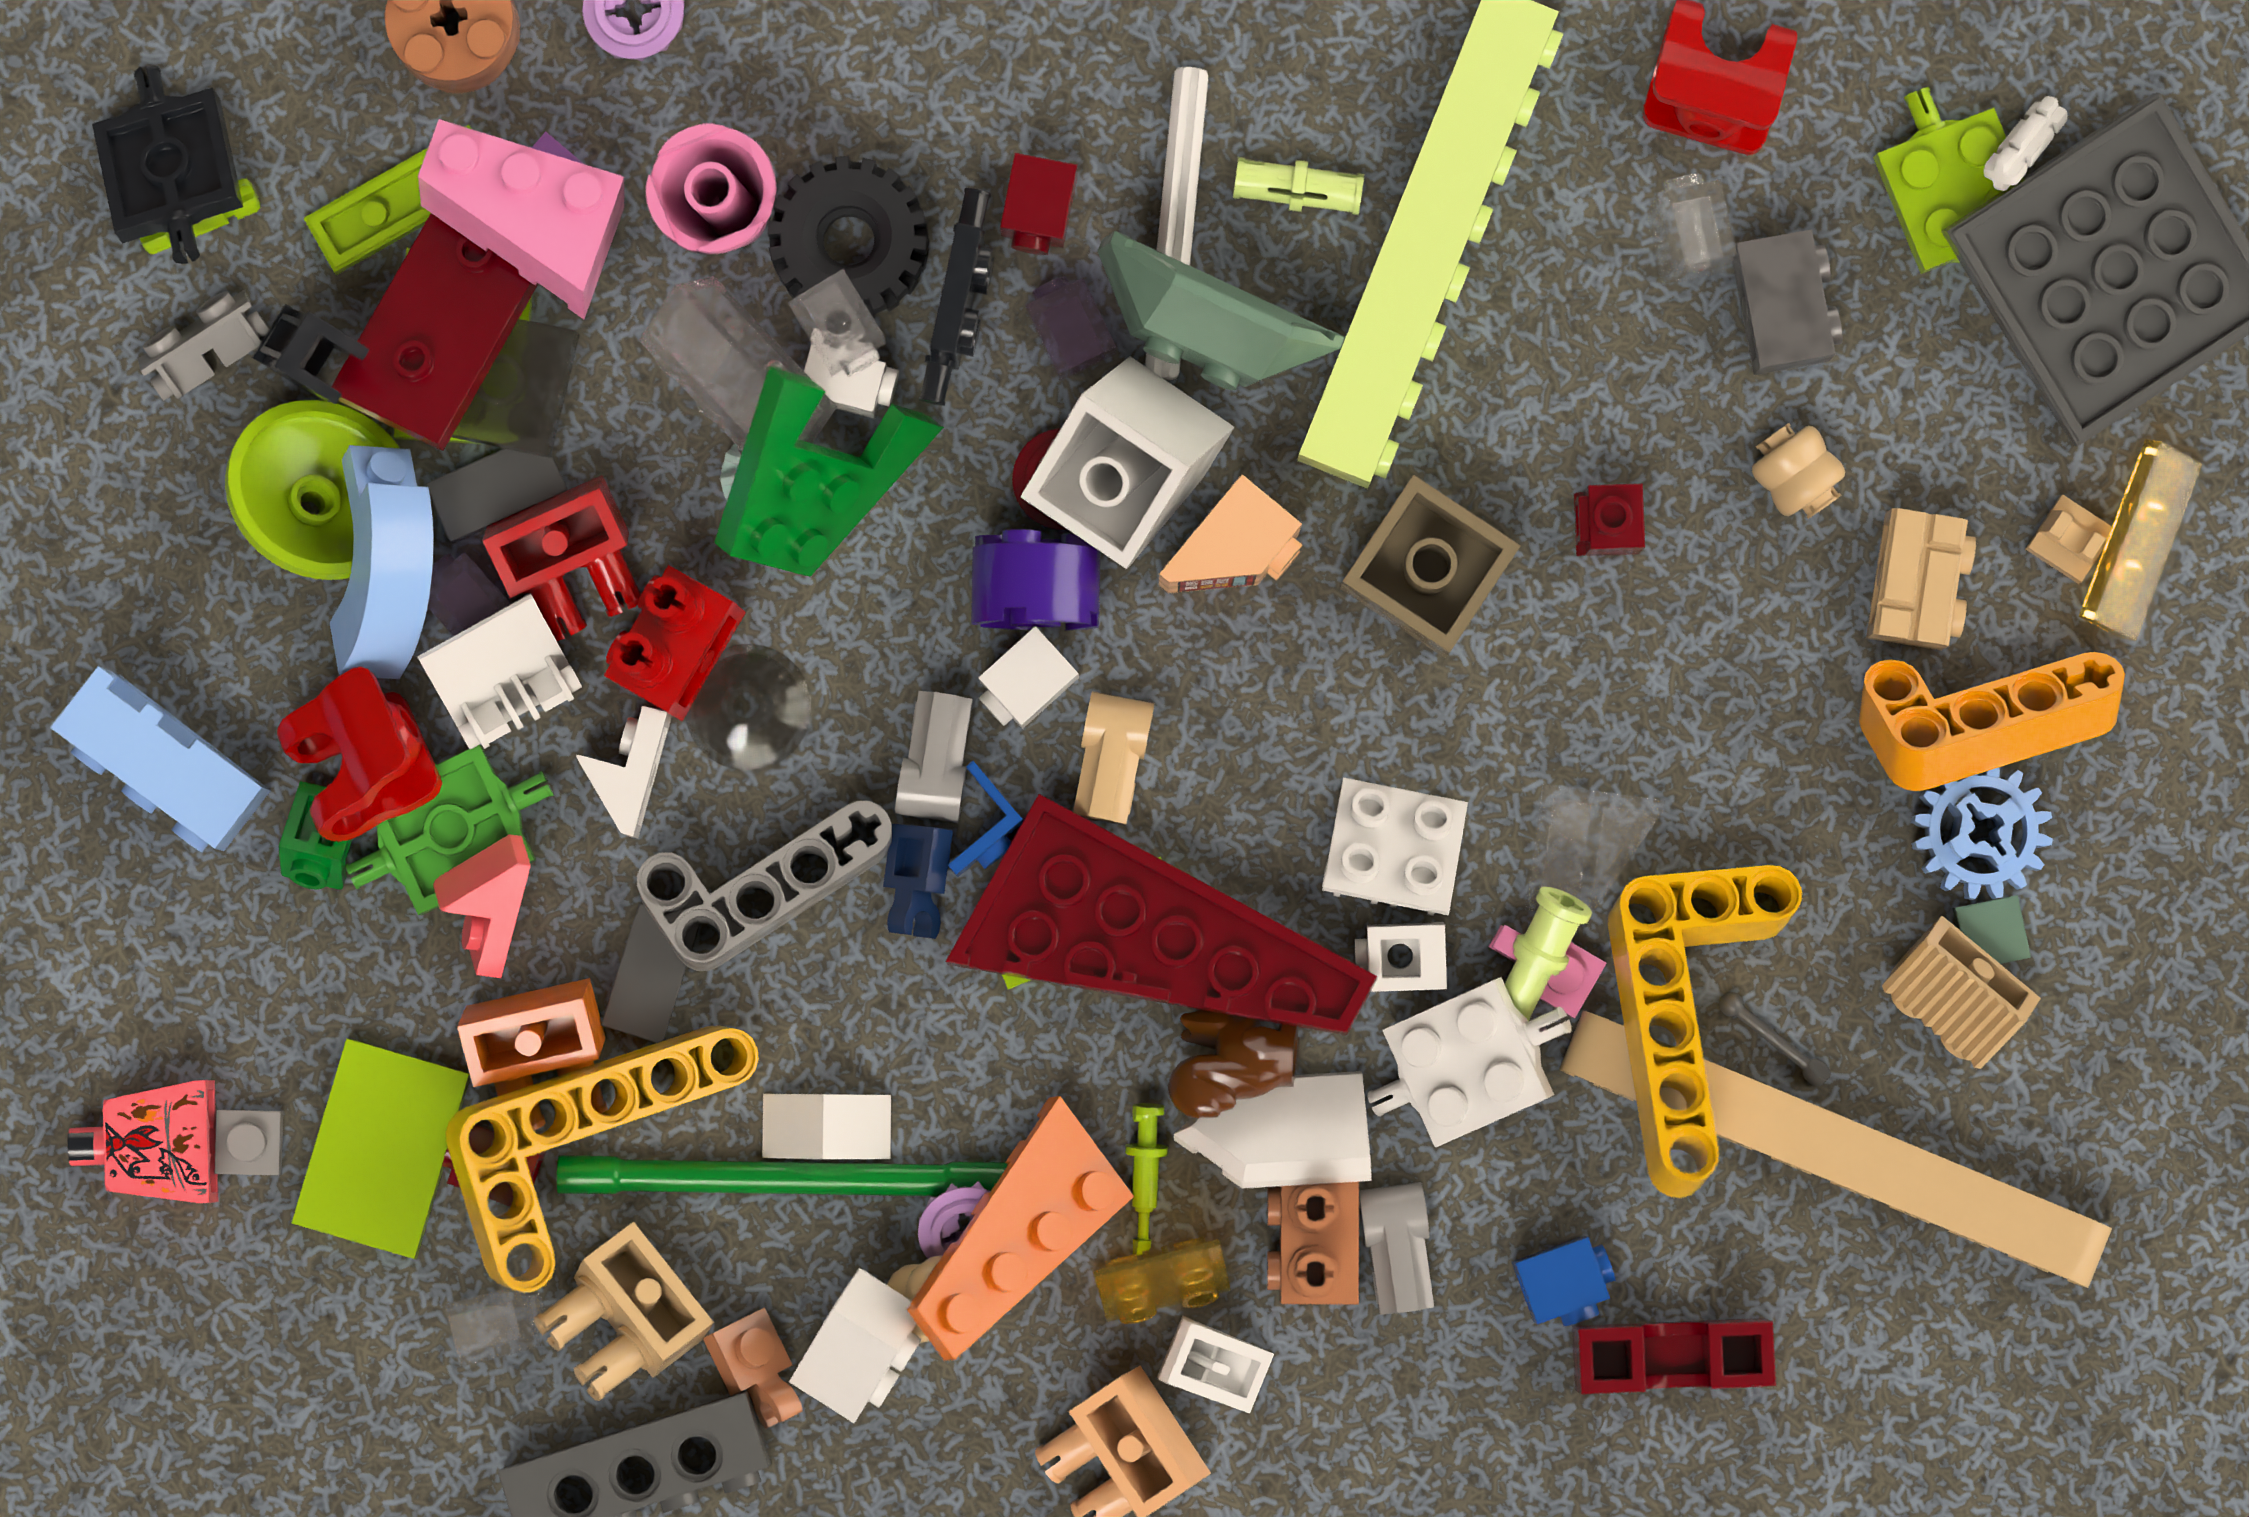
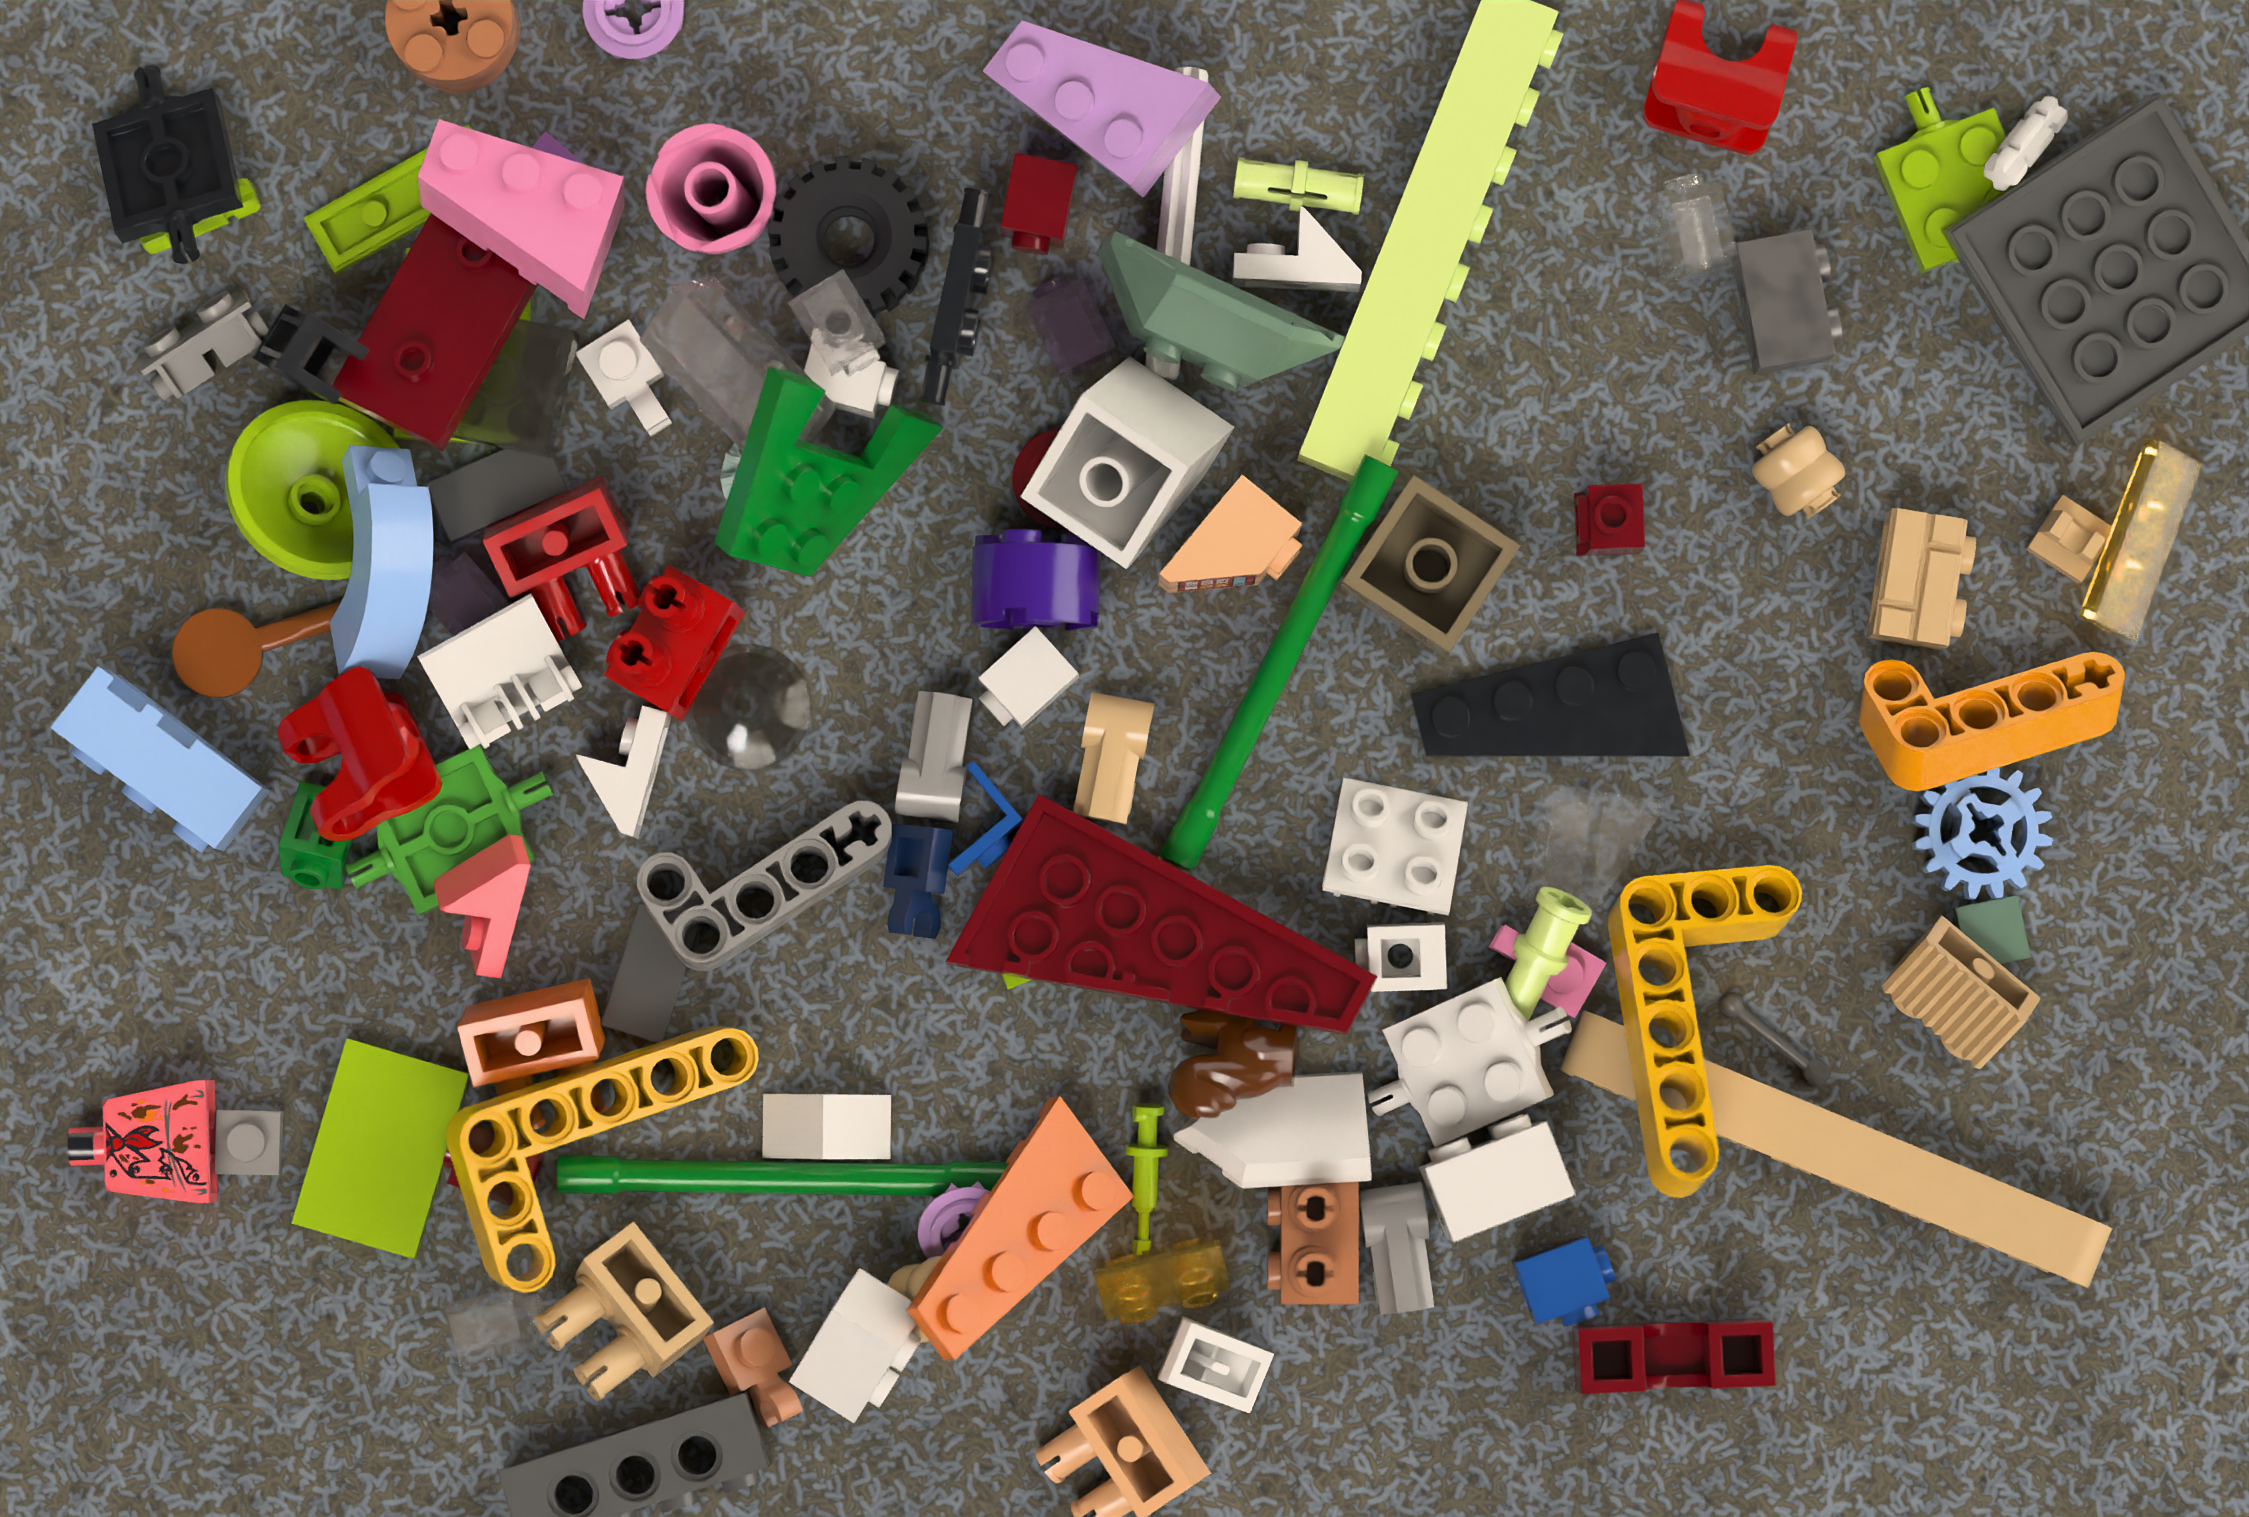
none -> dark orange piece [172,600,342,698]
none -> white plate [575,319,672,437]
none -> lavender wedge [983,20,1221,198]
none -> green piece [1160,454,1399,870]
none -> white slope [1232,206,1362,292]
none -> black wing [1410,633,1690,757]
none -> white brick [1419,1114,1575,1242]

